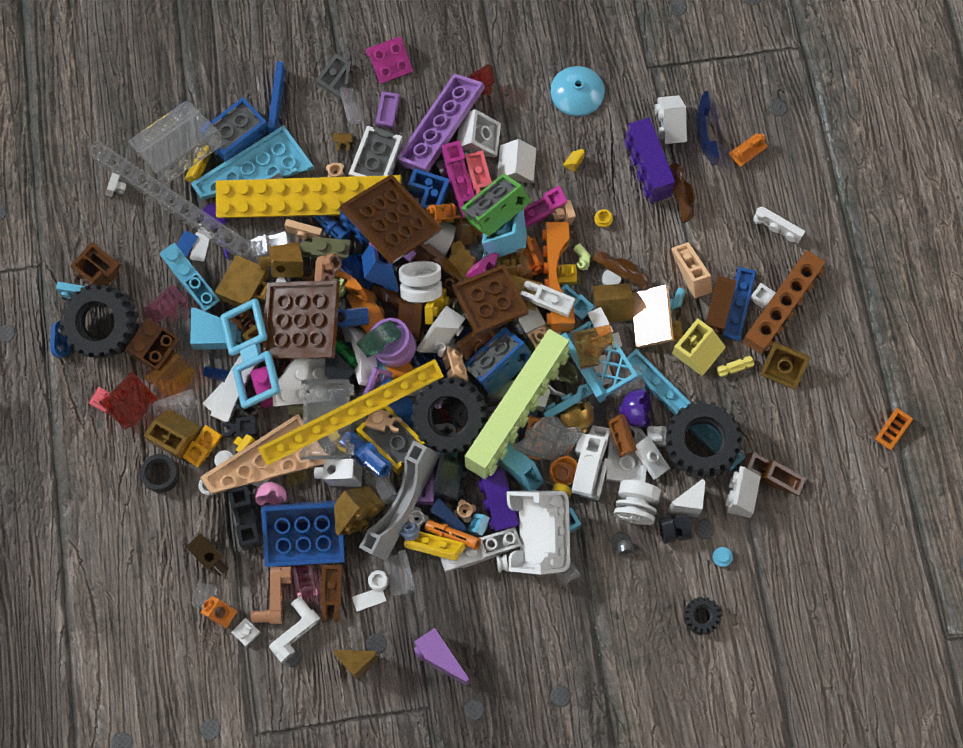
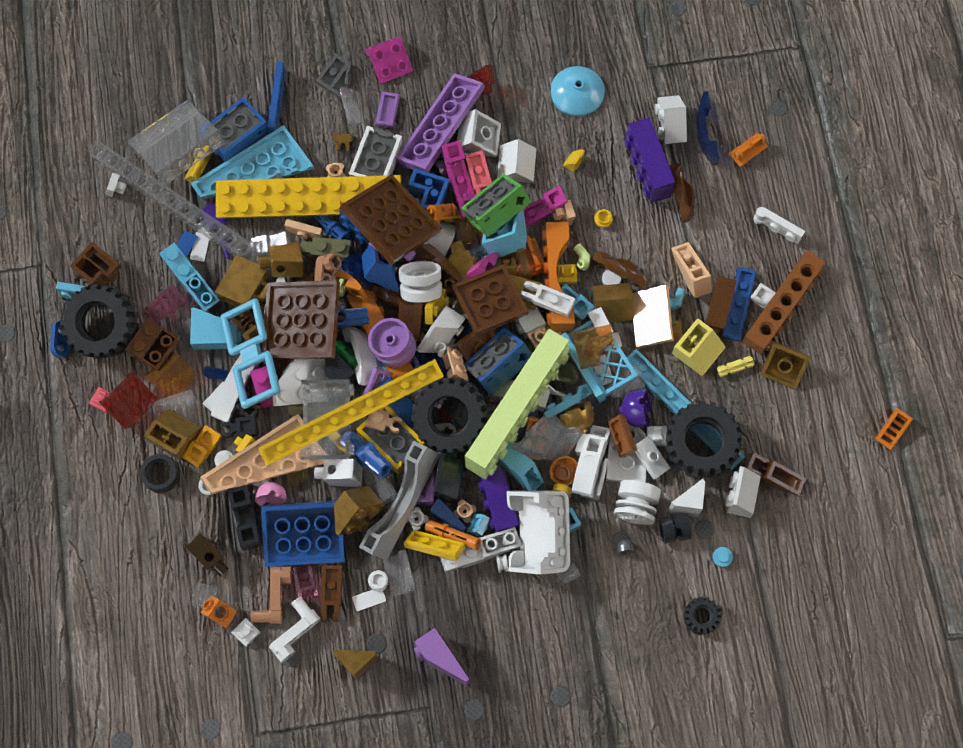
clear green slope [356,320,402,358] -> none
sand blue plate [400,523,420,541] -> none

